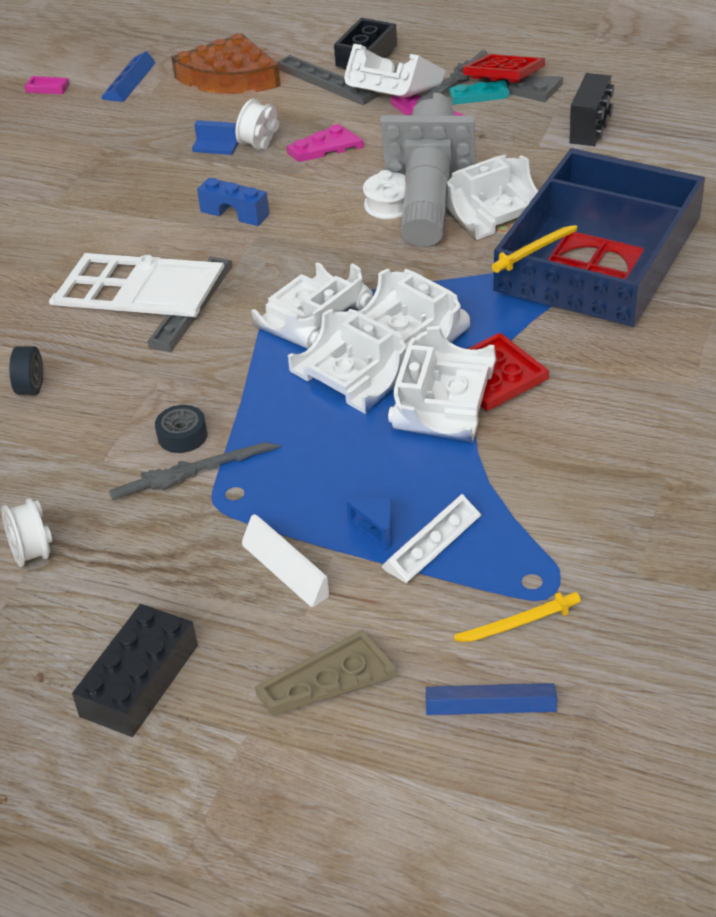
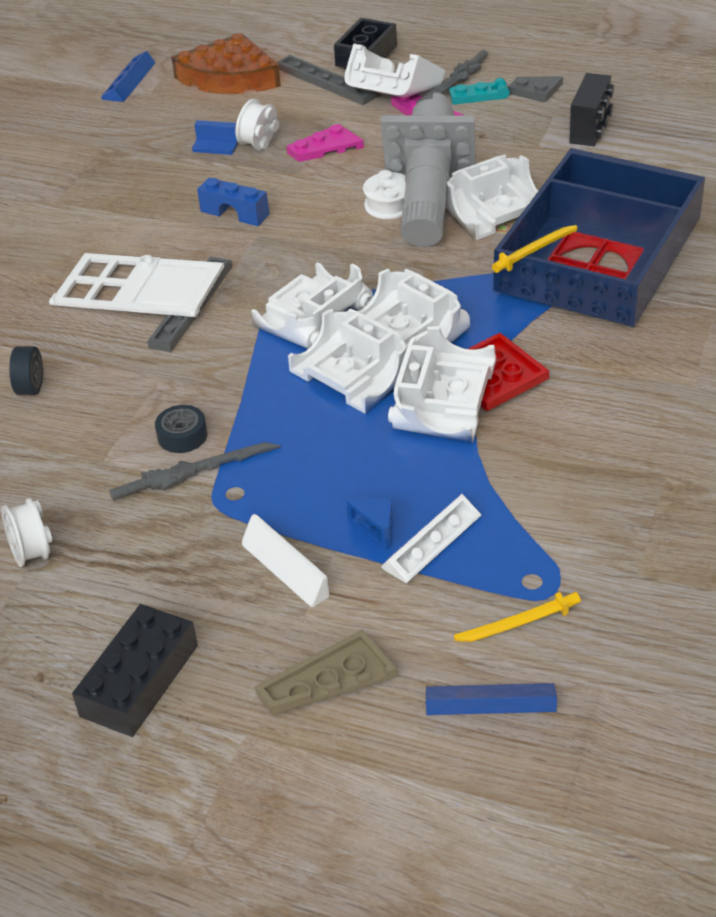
dark pink tile [24,76,70,94] -> none
red plate [463,54,545,82] -> none

